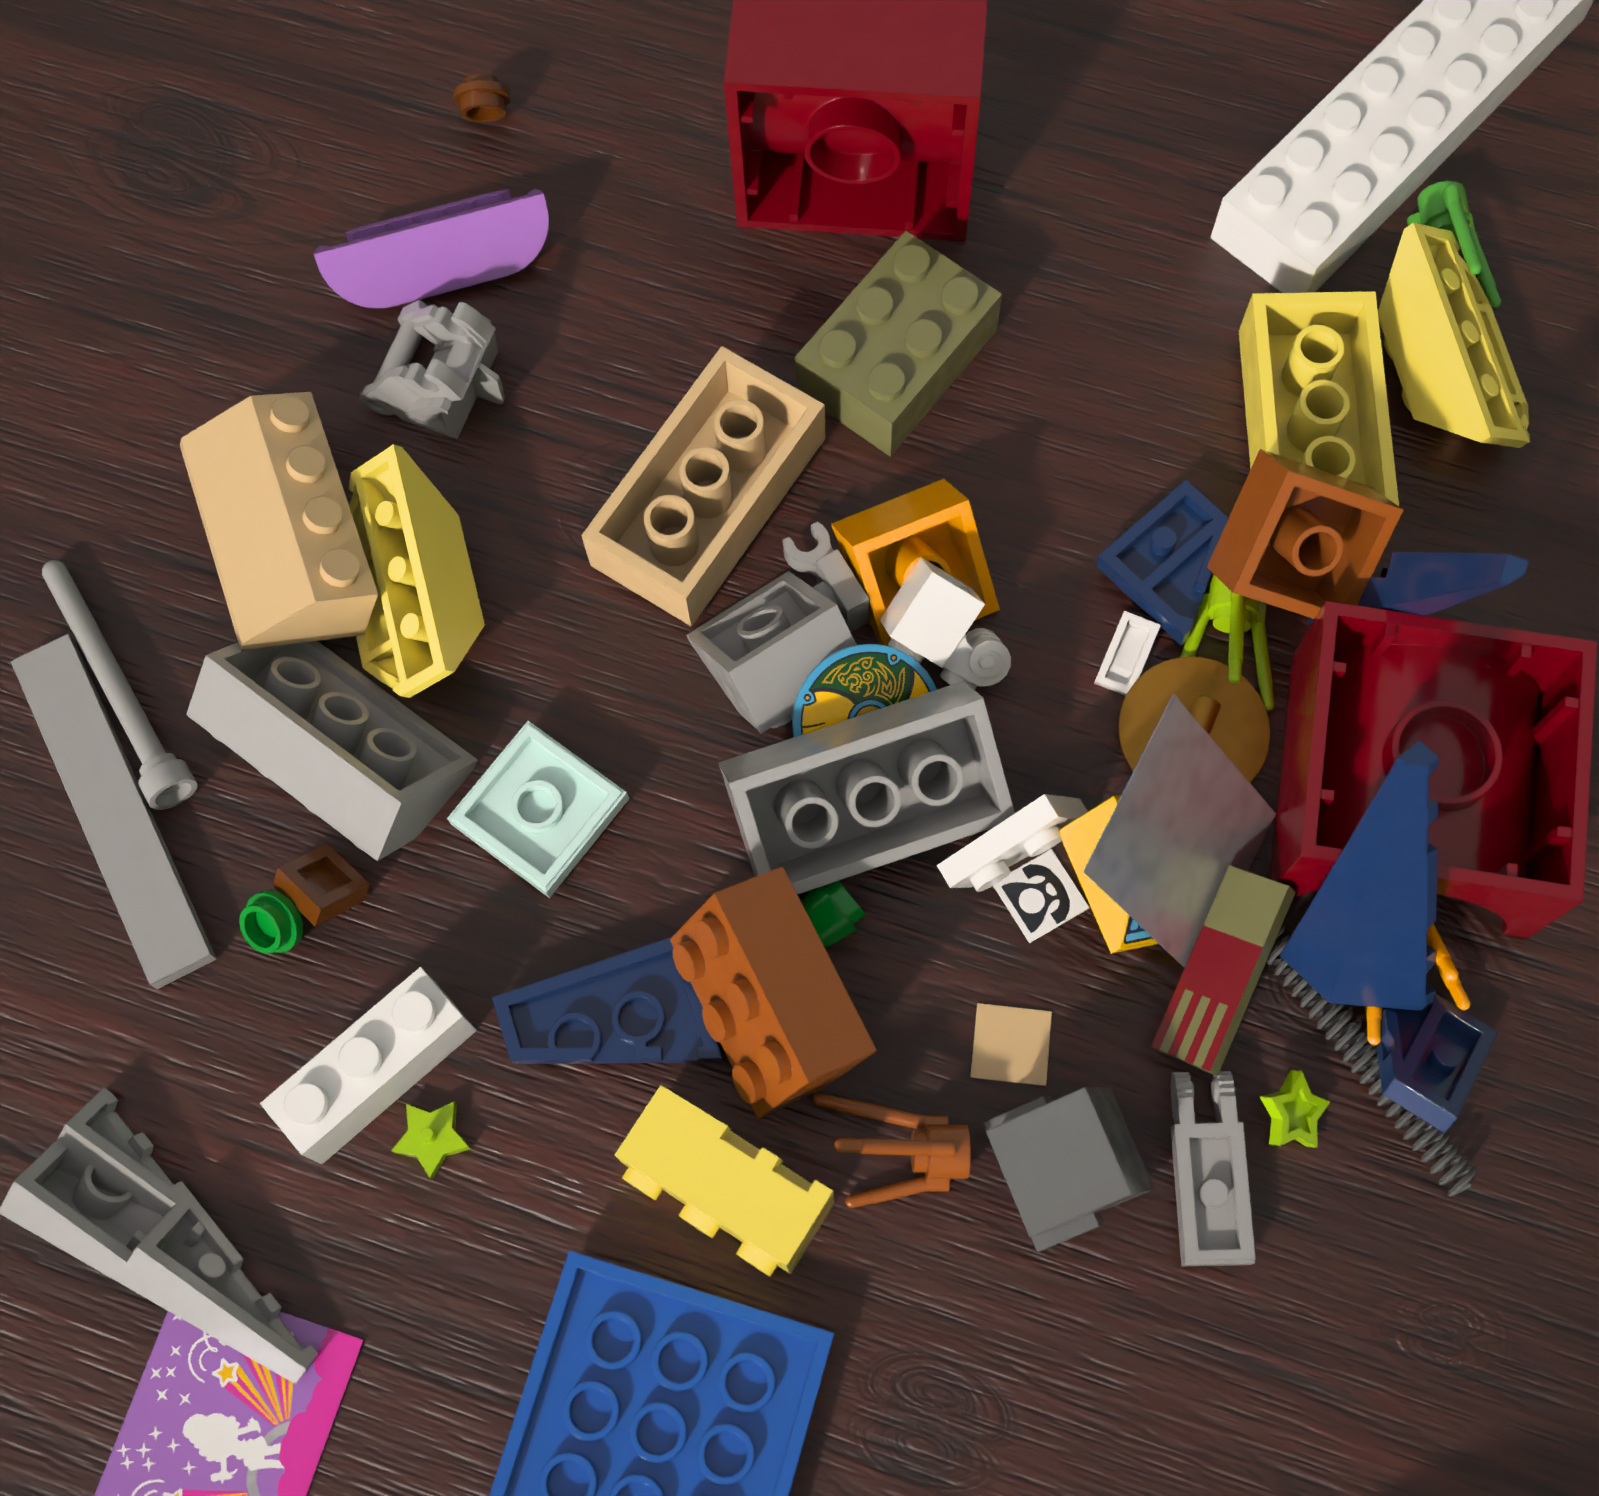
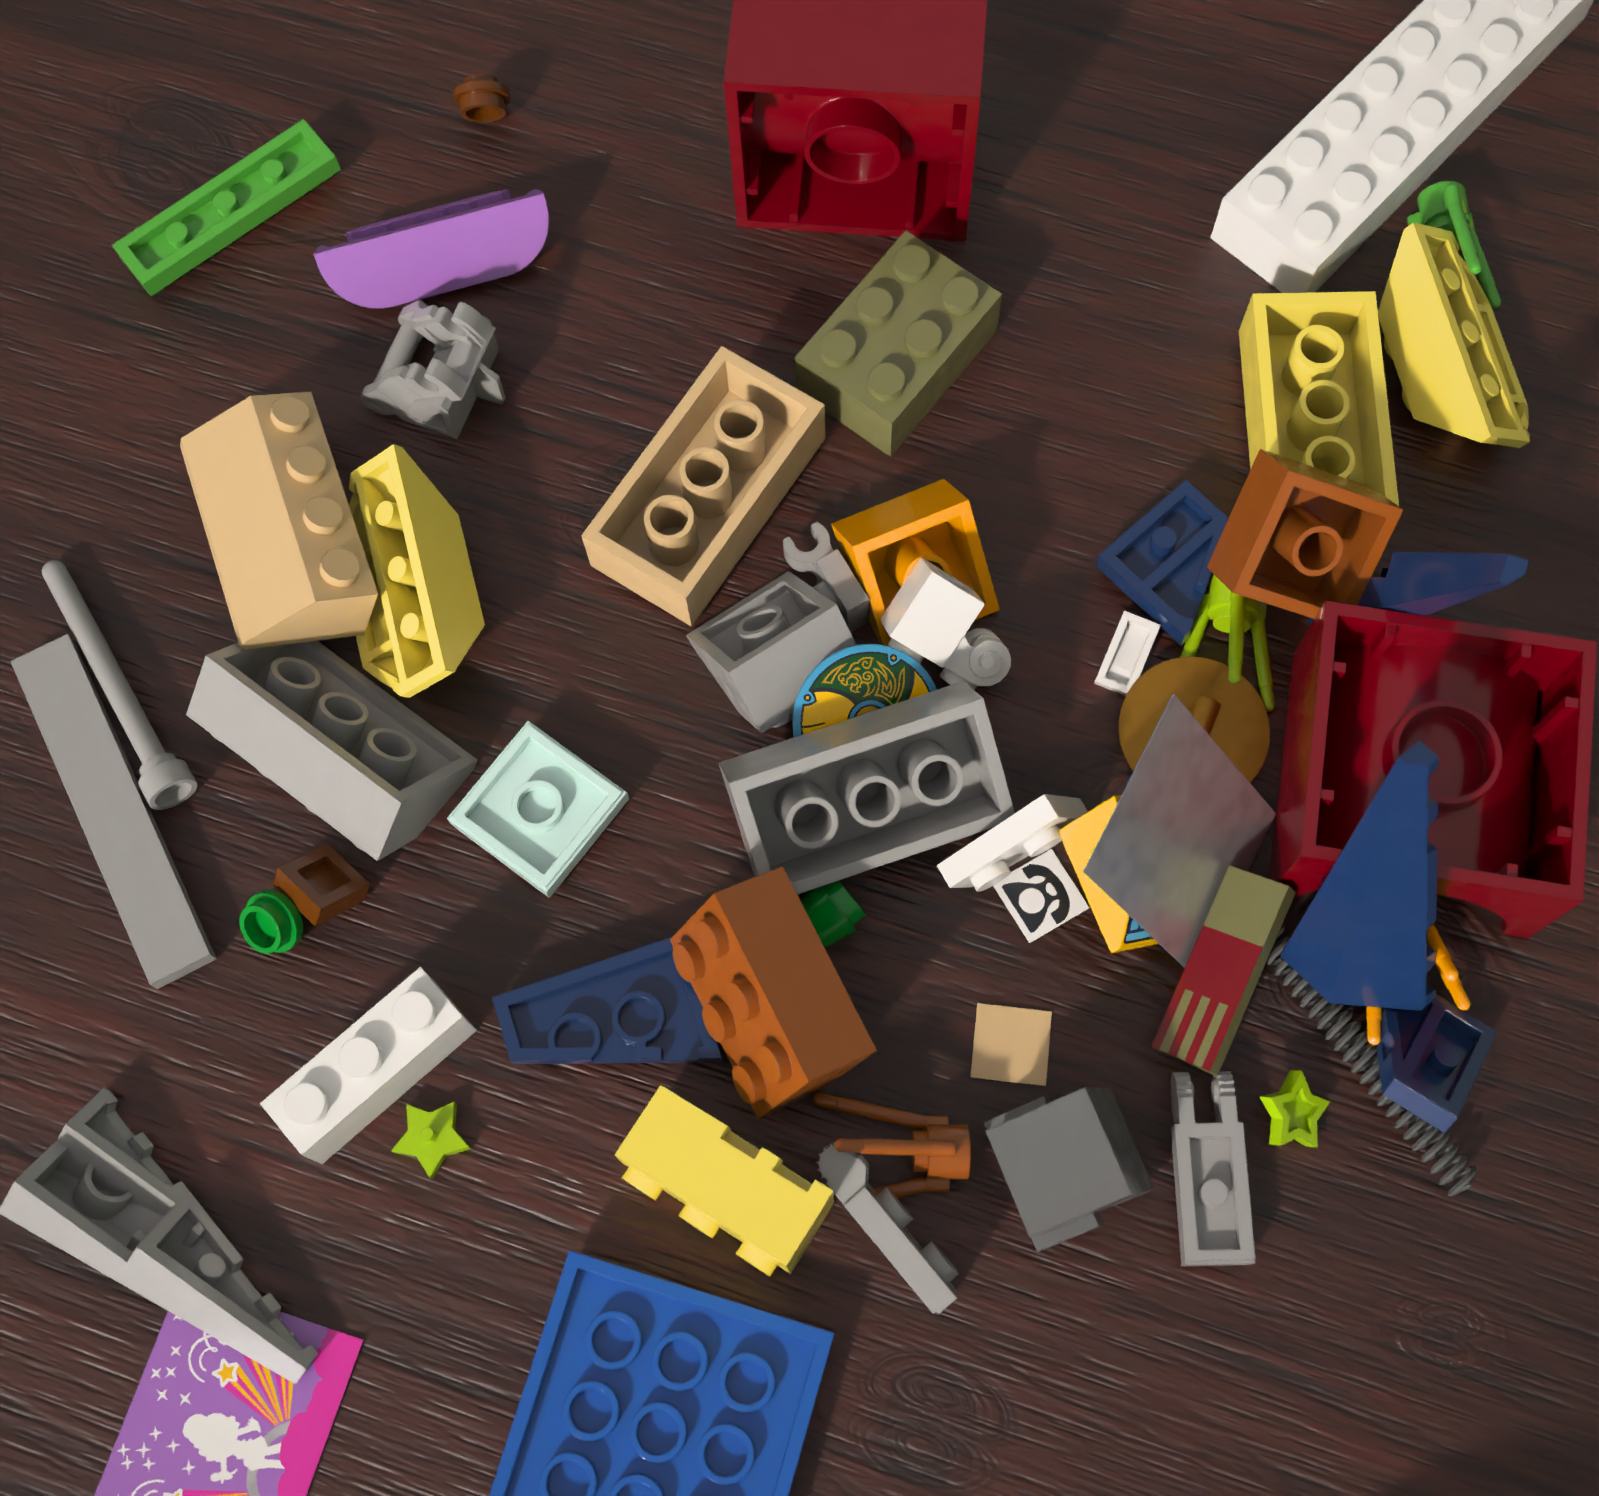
none -> bright green plate [112,119,341,296]
none -> light grey hinge [816,1142,959,1314]

